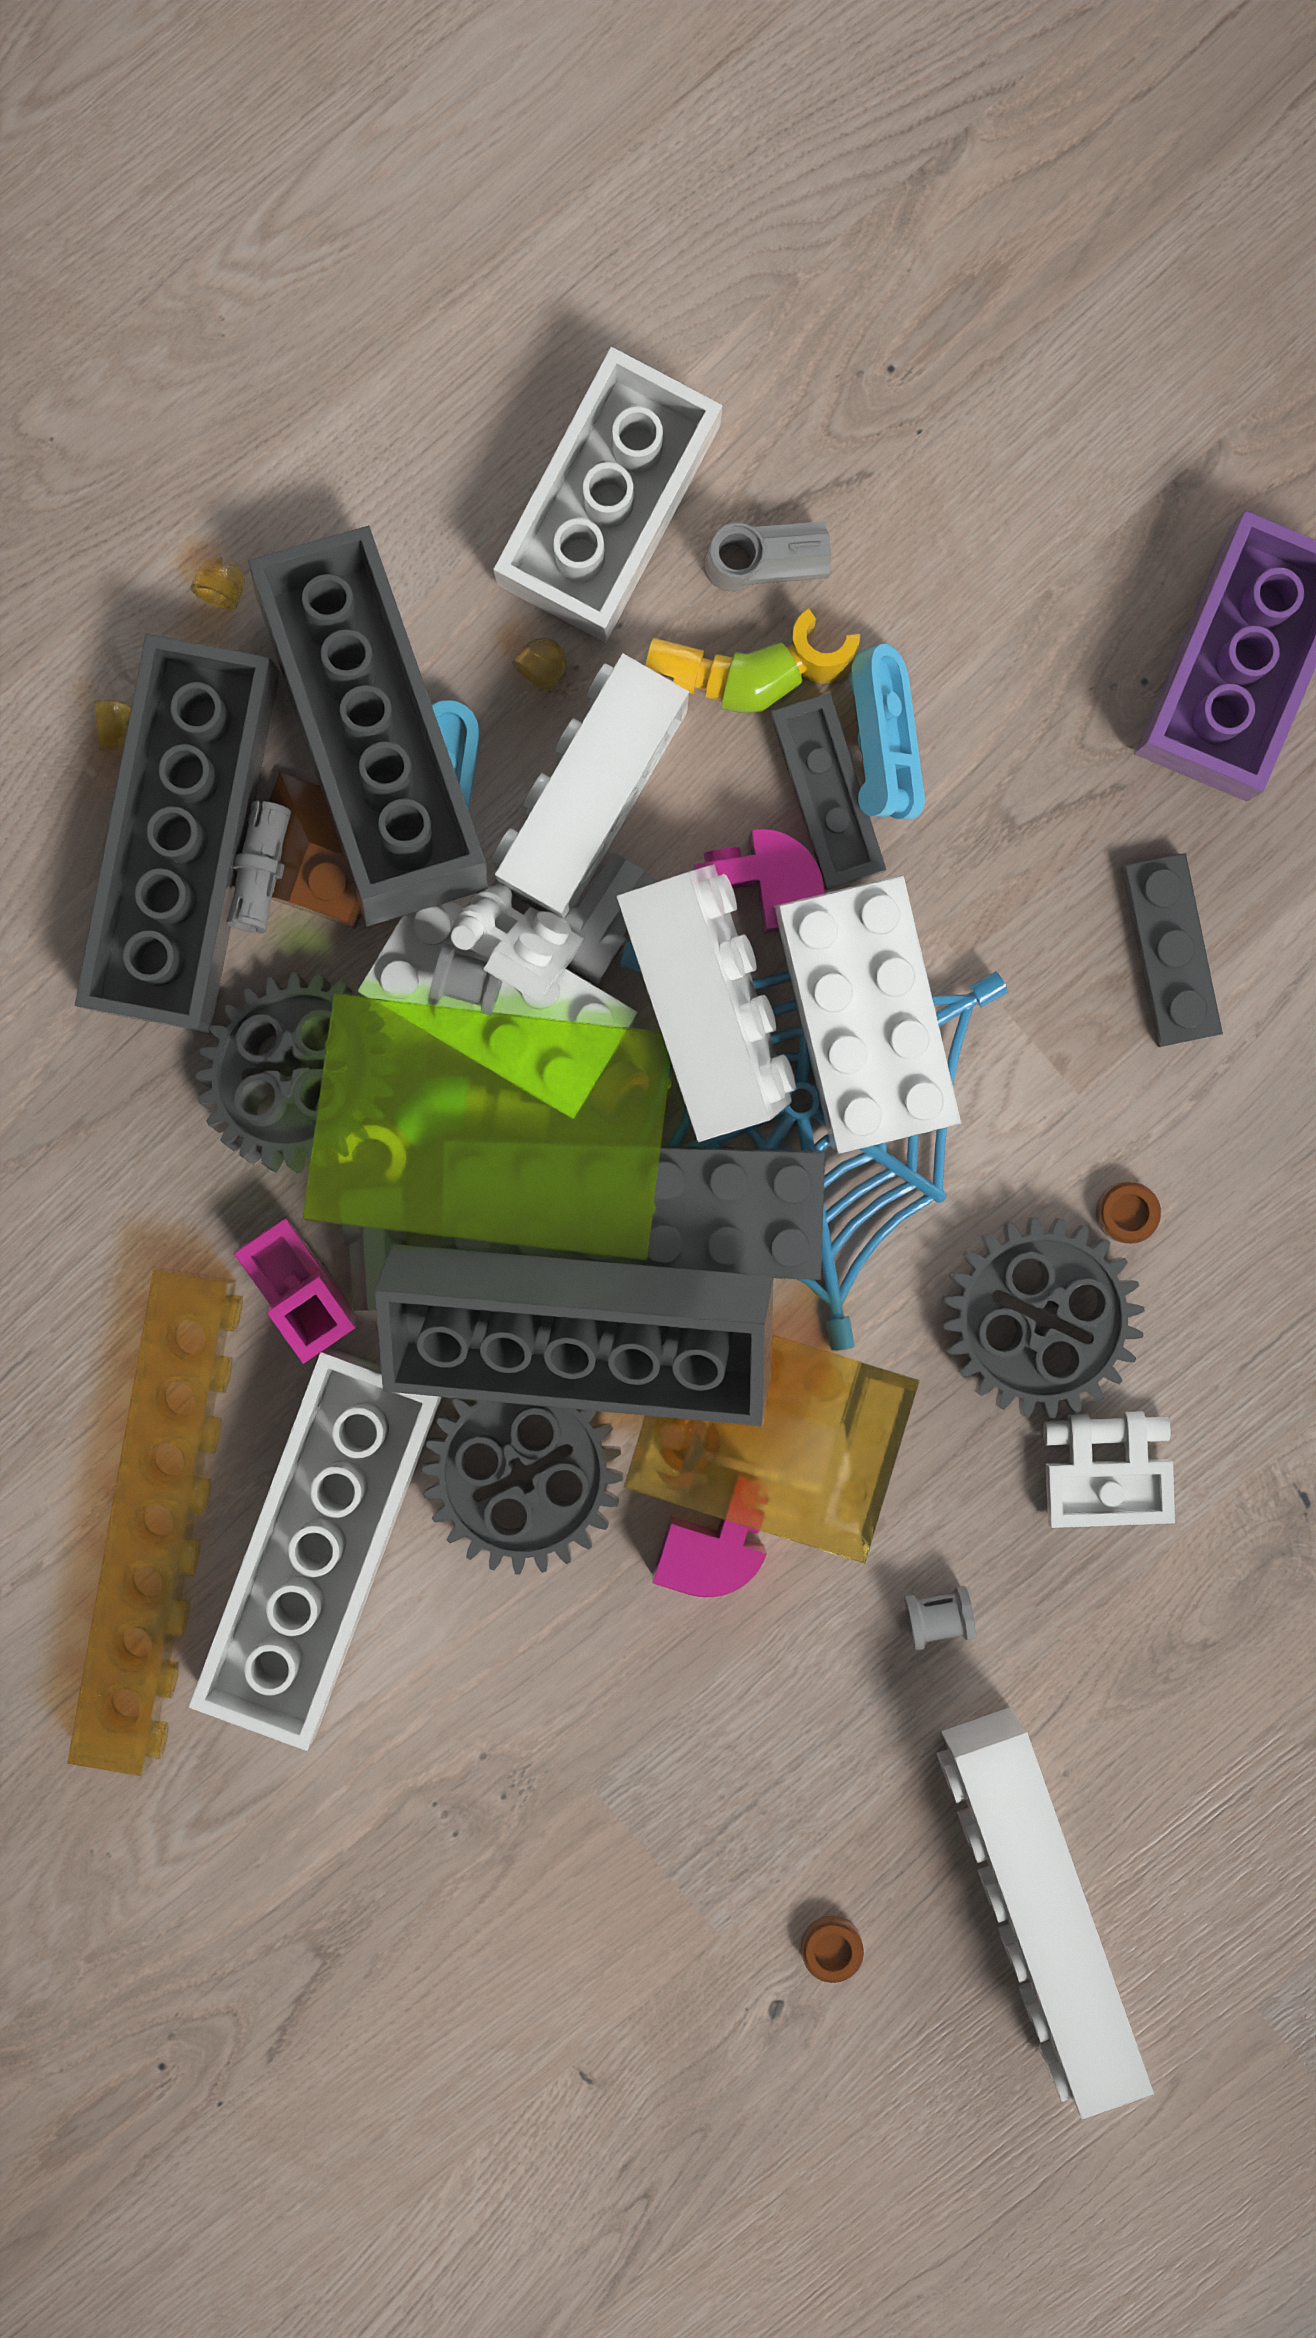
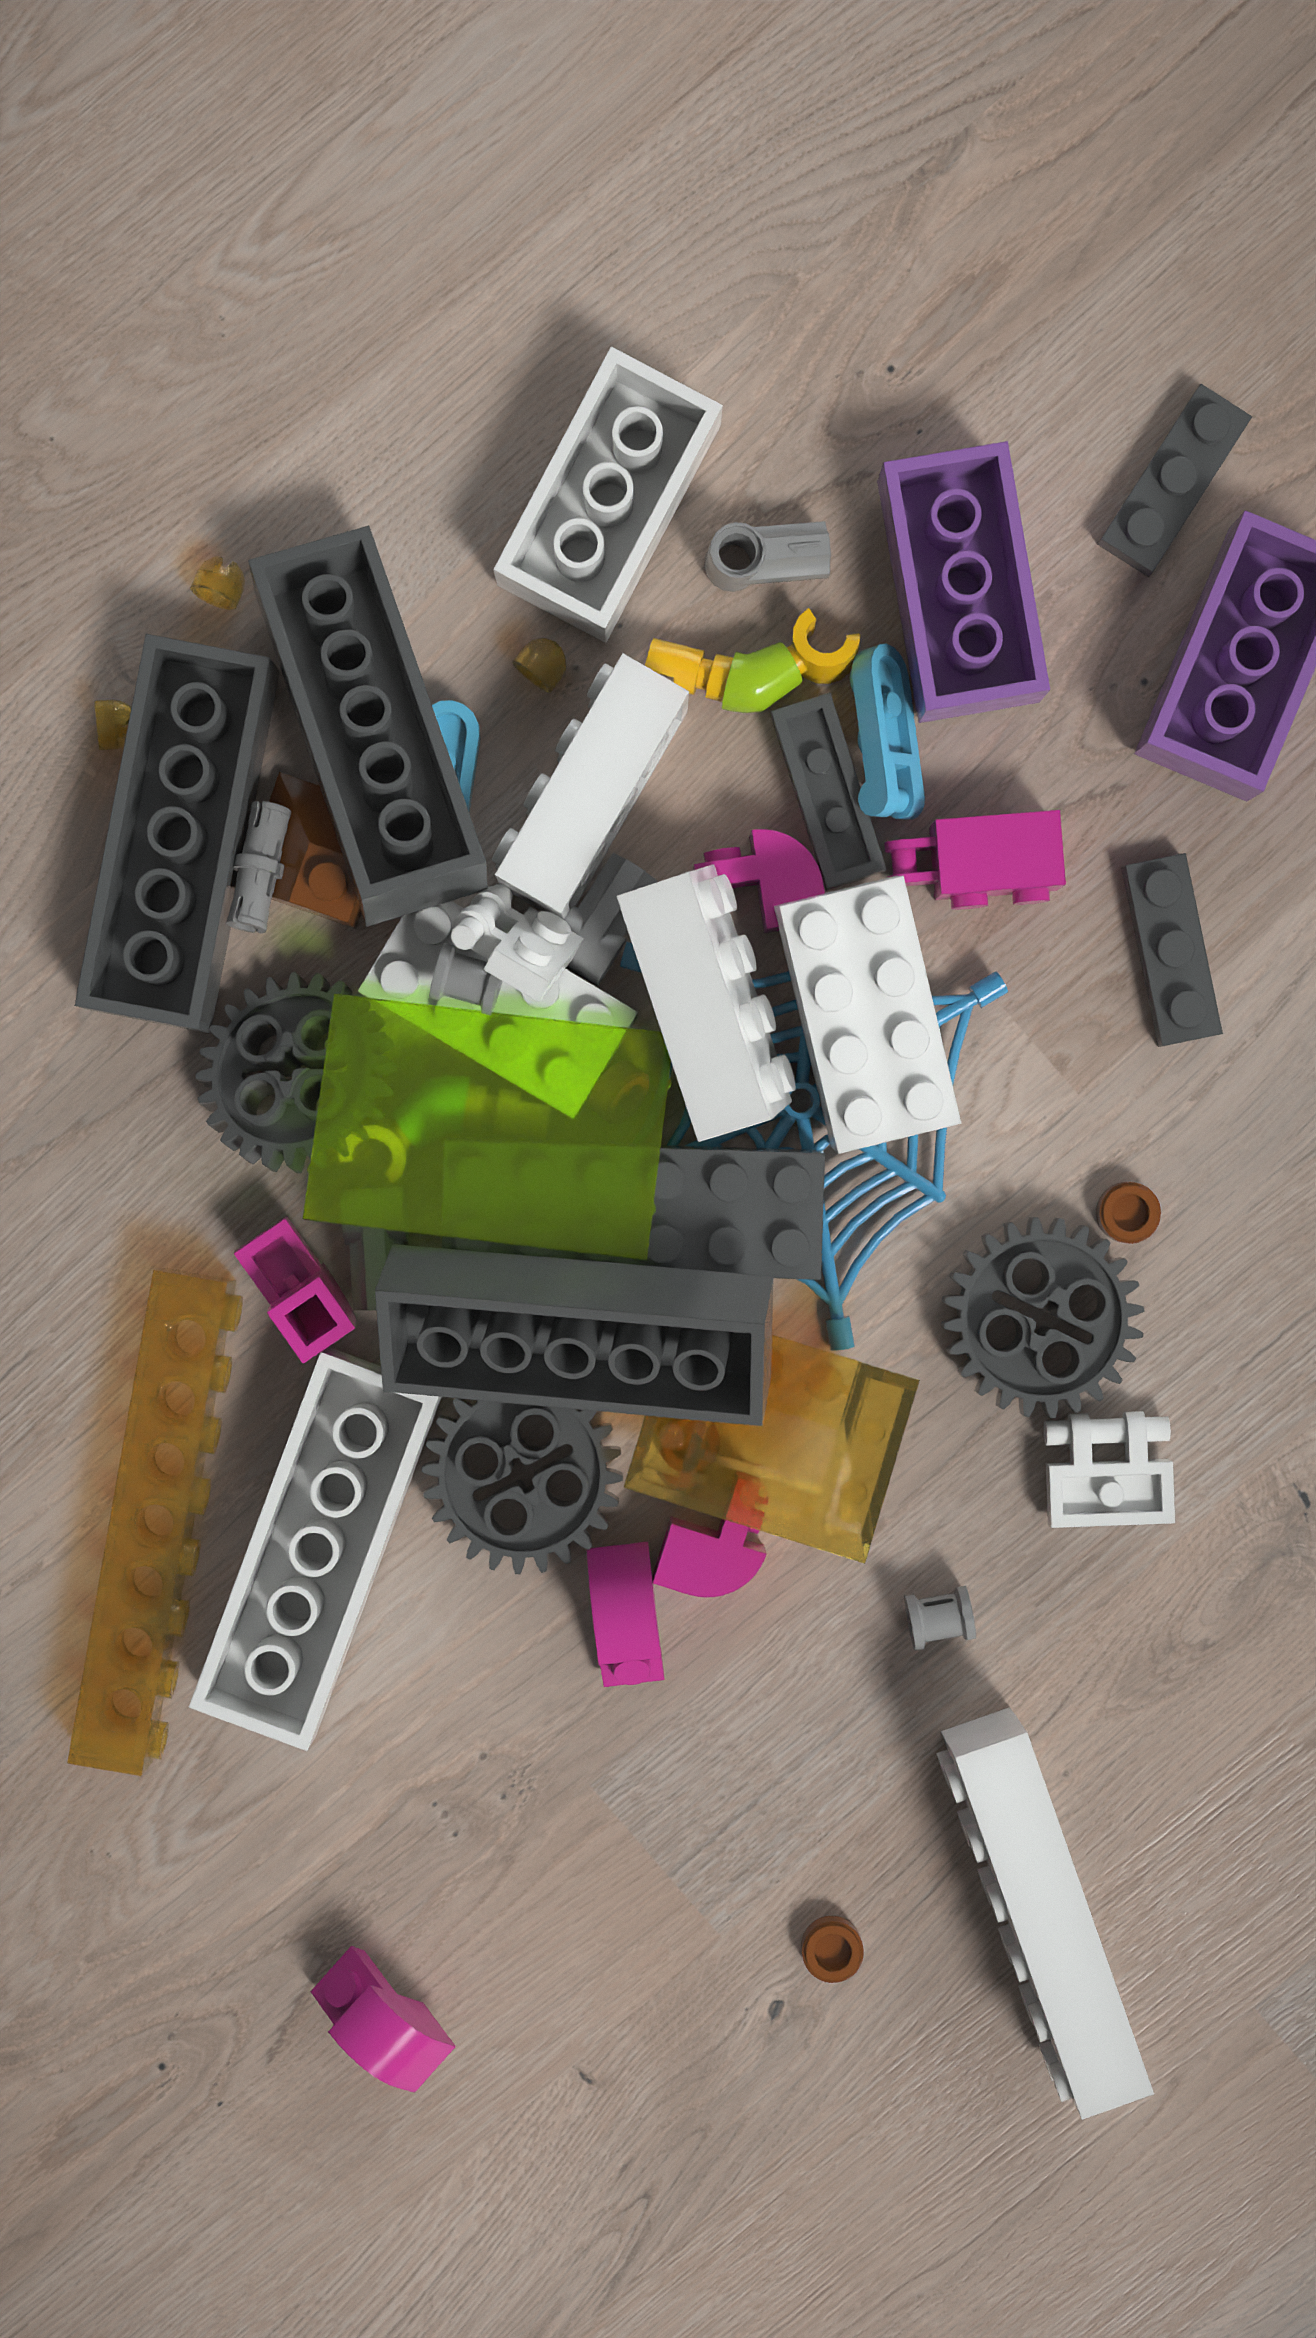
none -> dark pink brick [310,1946,456,2093]
none -> dark pink brick [586,1541,665,1687]
none -> medium lavender brick [877,441,1050,723]
none -> dark pink brick [884,810,1066,910]
none -> dark grey plate [1097,384,1253,577]

